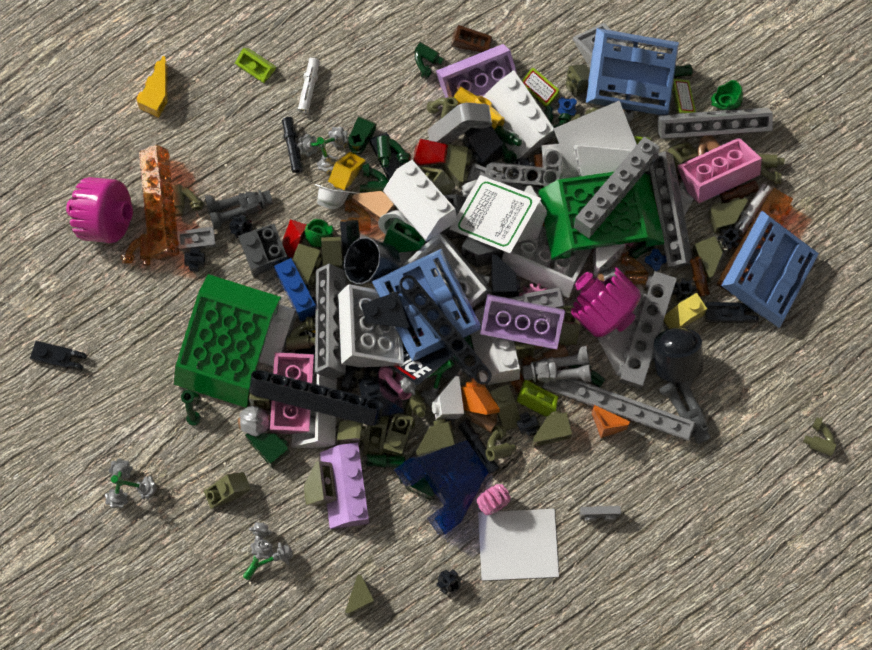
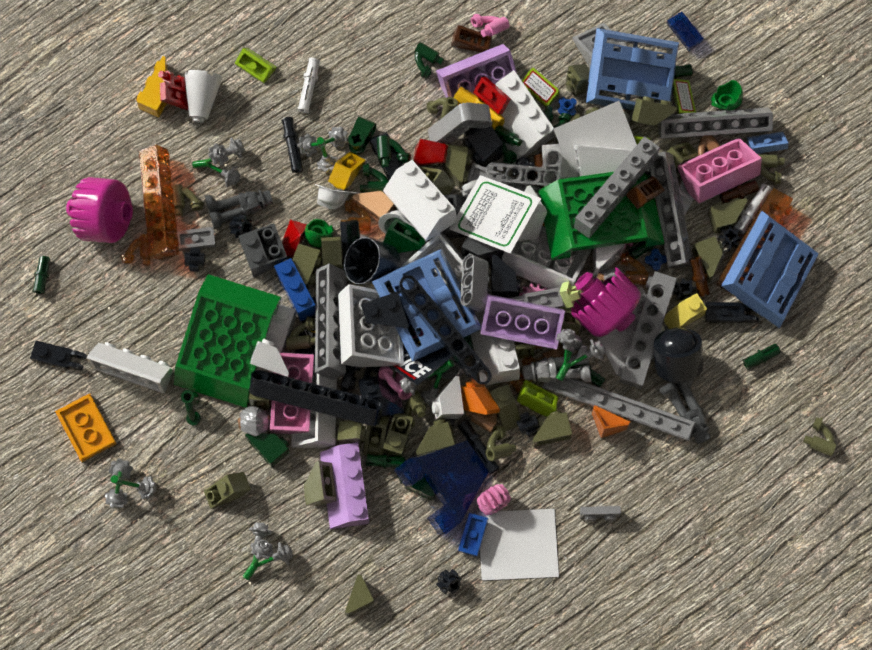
none -> dark green axle [32,256,50,294]
none -> light orange tile [55,393,117,462]
none -> white slope [87,342,173,394]
none -> red plate [158,71,188,110]
none -> white cone [185,70,222,123]
none -> light grey plant [192,137,245,187]
none -> white slope [250,339,289,377]
none -> blue plate [458,513,489,557]
none -> light grey beam [460,254,488,312]
none -> bright pink plant [471,14,510,37]
none -> red plate [473,77,511,114]
none -> light grey plant [556,329,606,381]
none -> yellowish green tile [560,282,581,309]
none -> reddish brown slope [627,176,665,209]
none -> olive slope [632,96,677,126]
none -> clear blue plate [666,11,704,51]
none -> dark green axle [742,344,781,370]
none -> medium blue plate [747,132,788,154]

